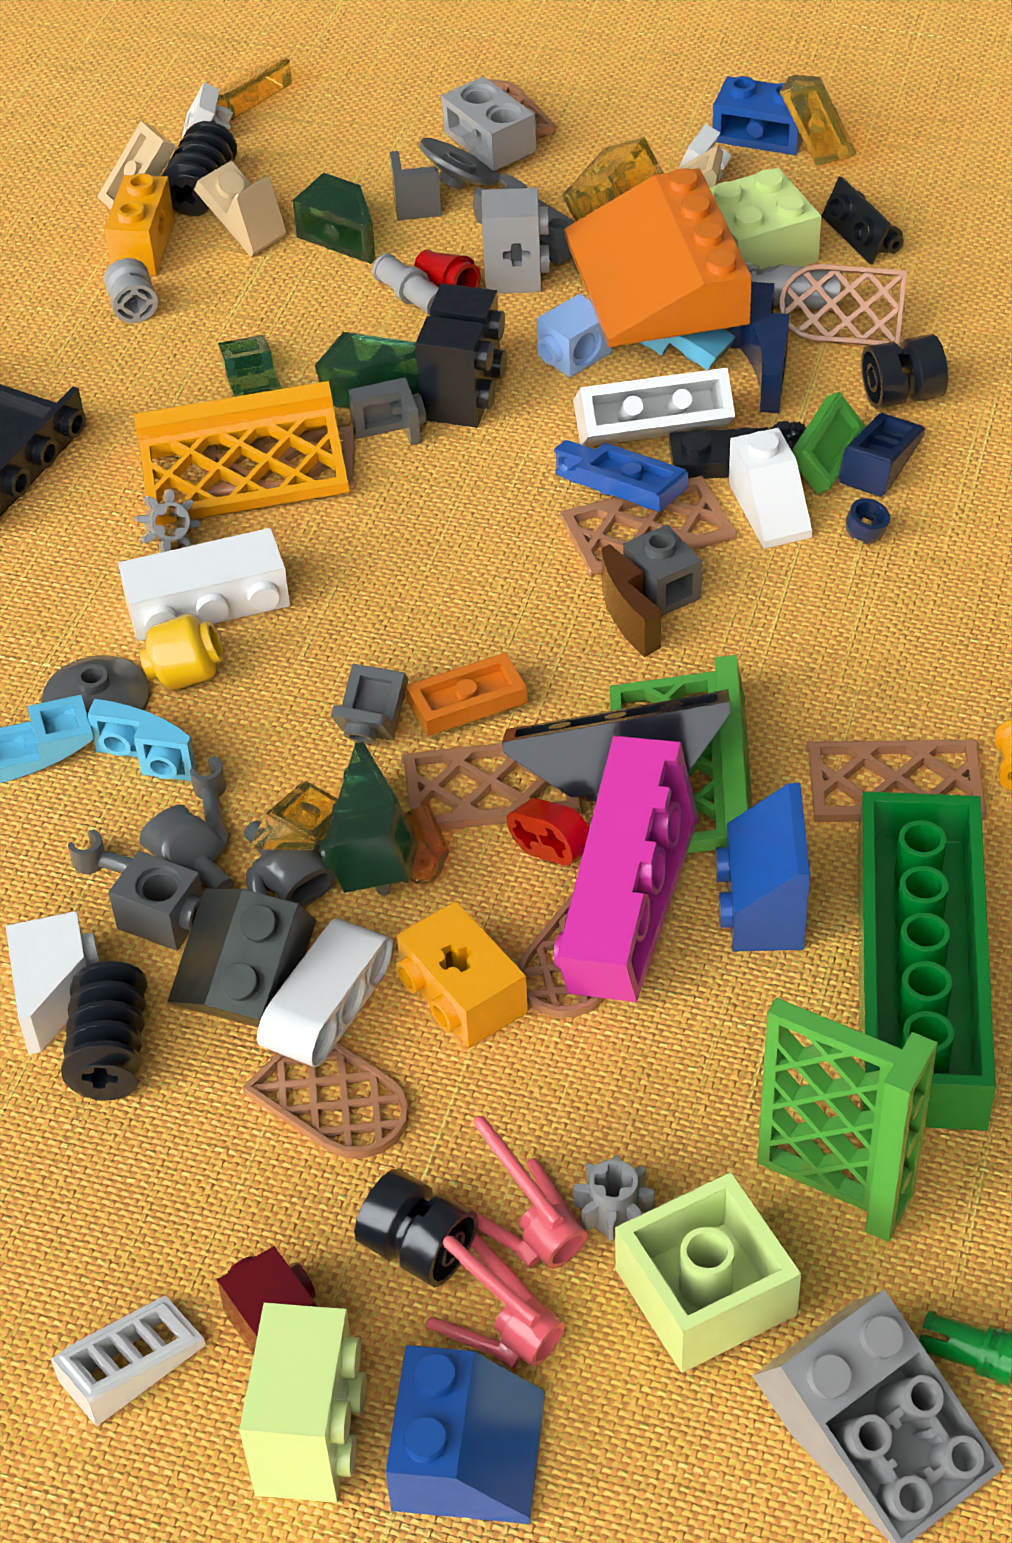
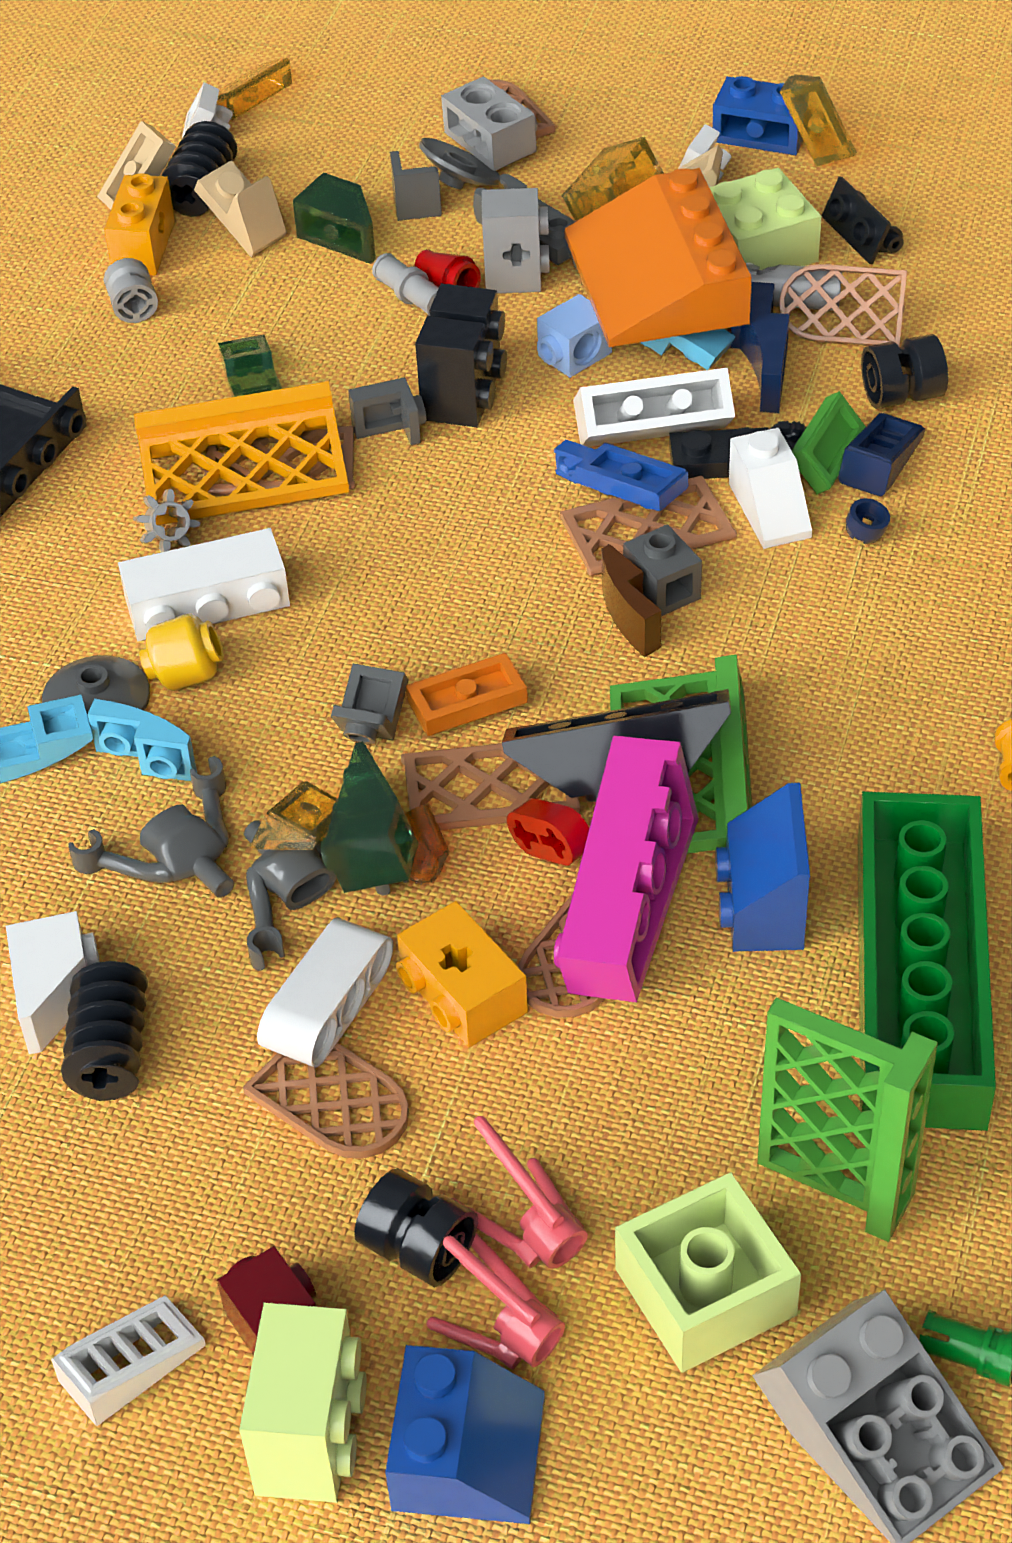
dark grey brick [108,851,203,951] -> none
pearl dark grey slope [167,889,317,1028] -> none
clear green slope [315,332,419,408] -> none
light grey gear [573,1155,654,1241] -> none
nougat window [806,740,987,822] -> none

